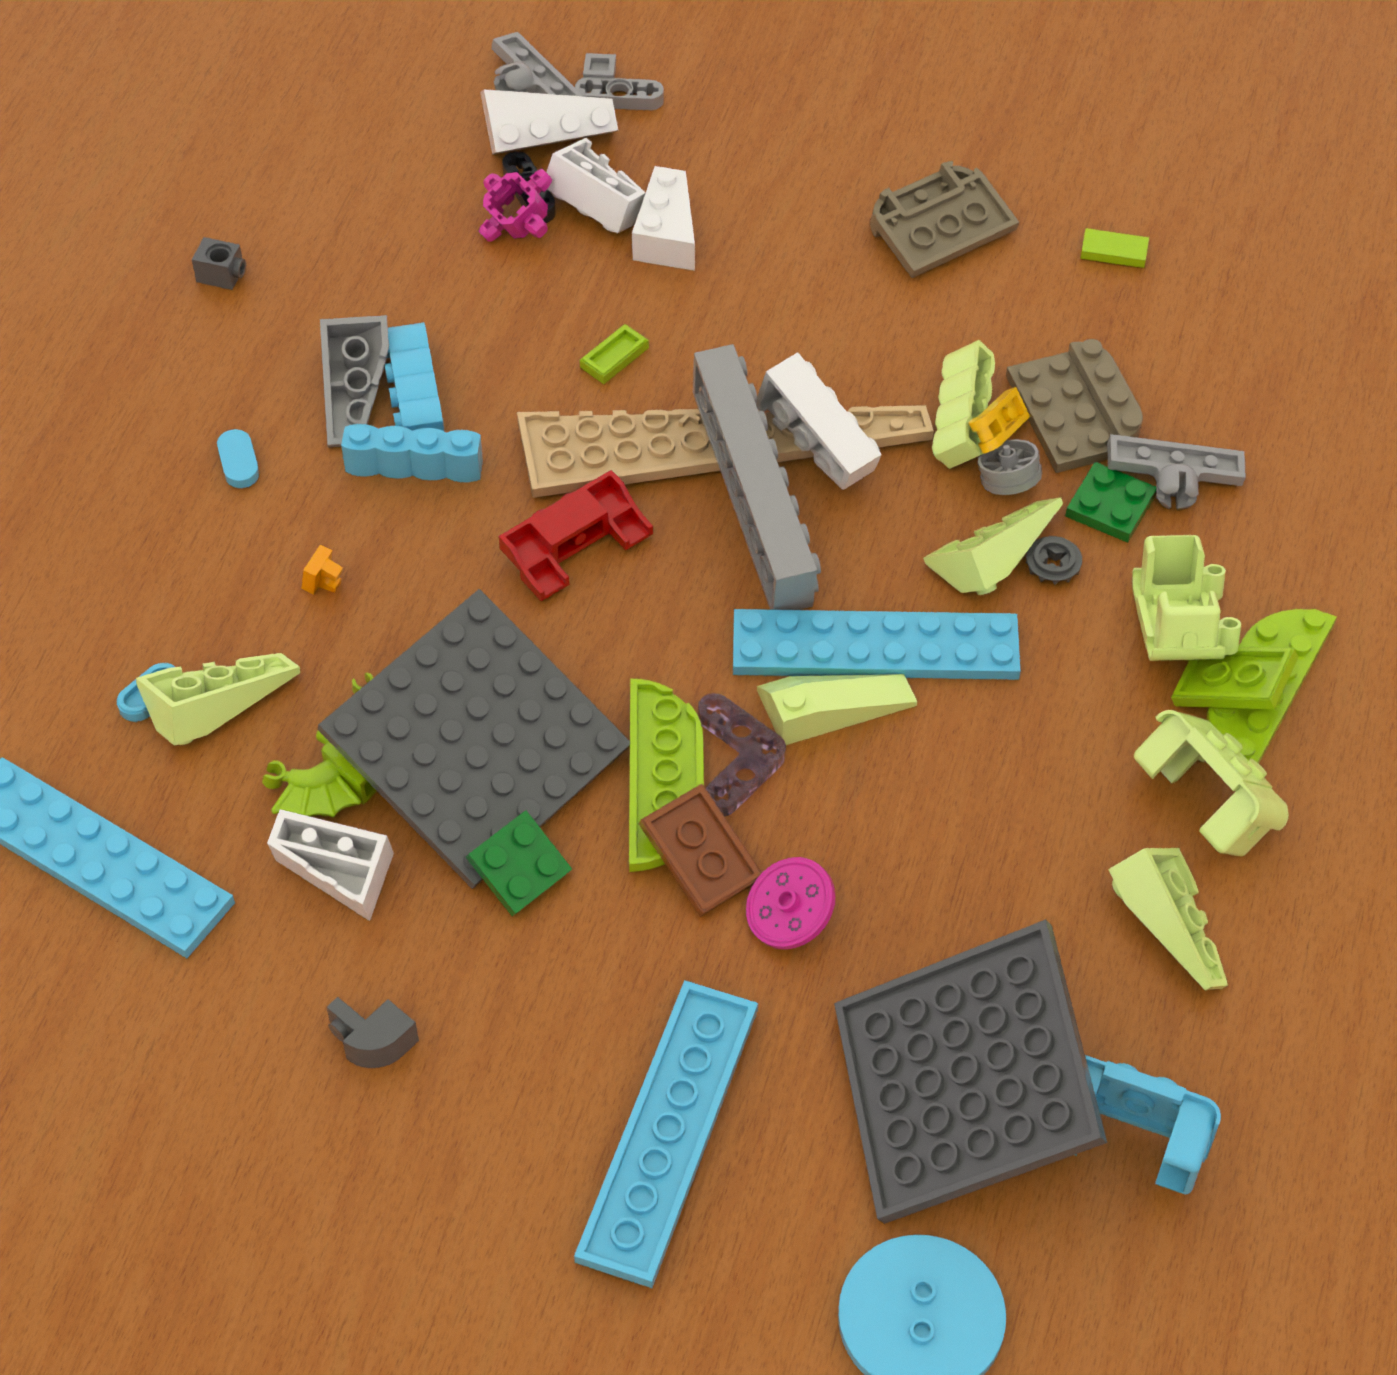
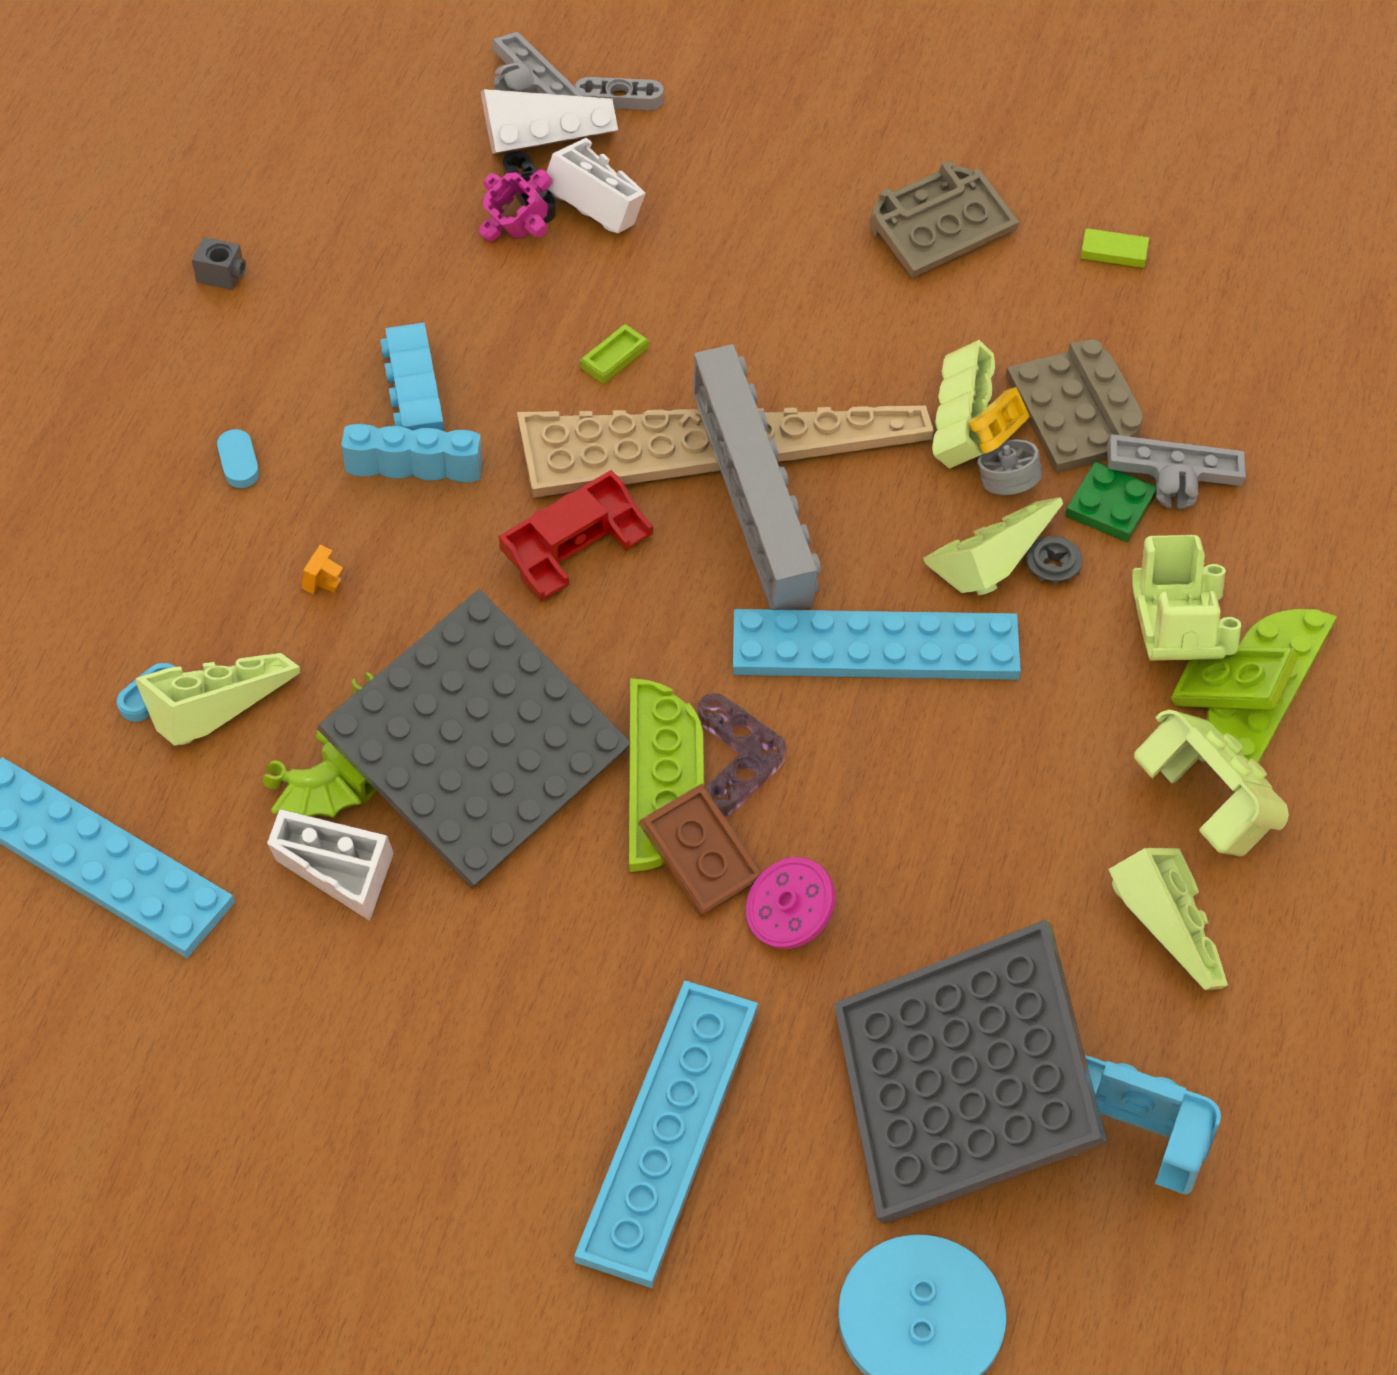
light grey wedge [320,315,389,447] -> none
dark grey brick [327,997,419,1068] -> none
green plate [466,810,572,917] -> none
light grey plate [583,53,616,78] -> none
white wedge [632,166,695,271] -> none
white wedge [756,353,882,490] -> none
yellowish green wedge [757,674,917,746] -> none

